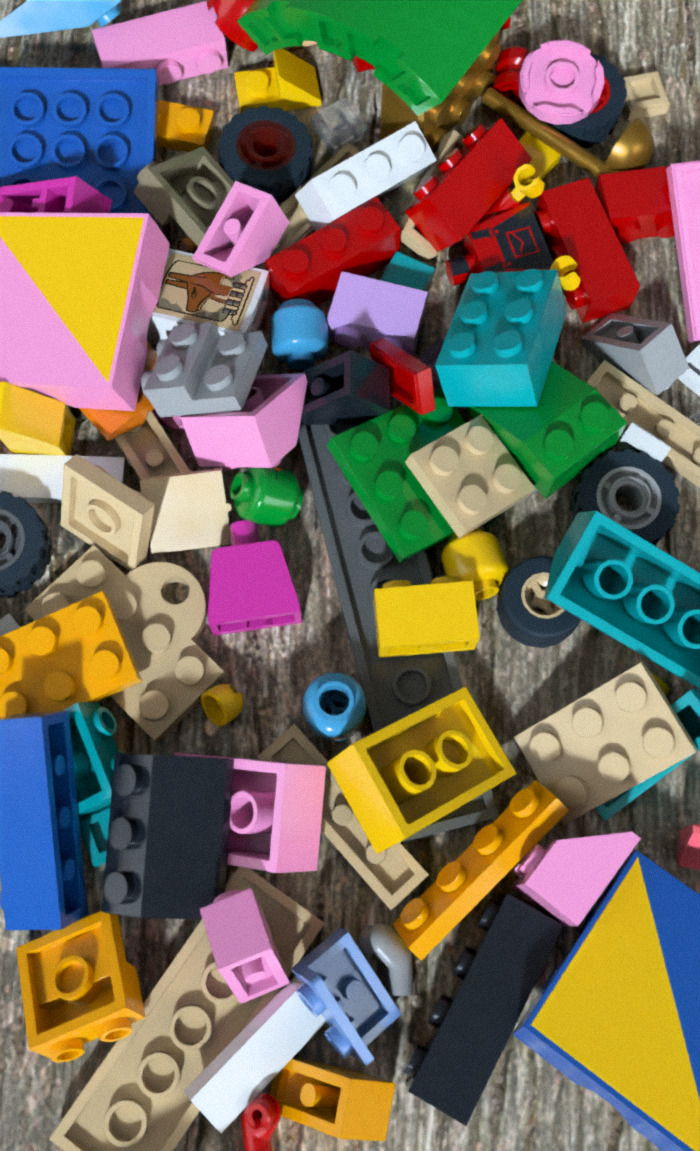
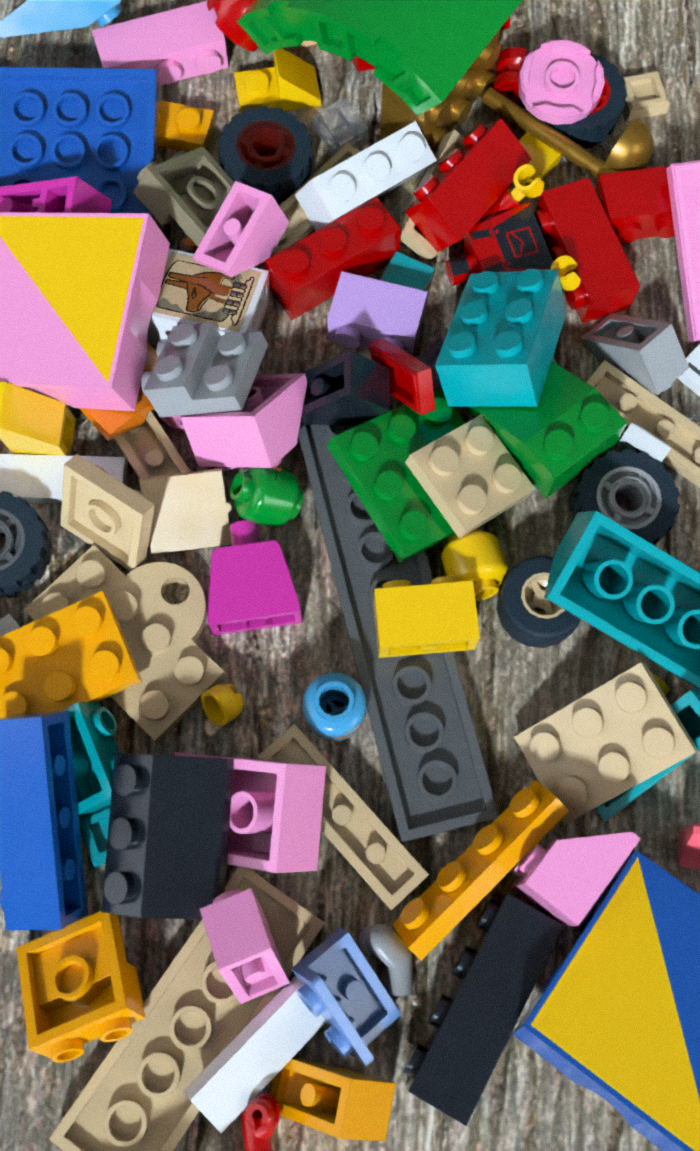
dark azure head [270,299,329,370] -> none
yellow slope [327,686,517,854] -> none

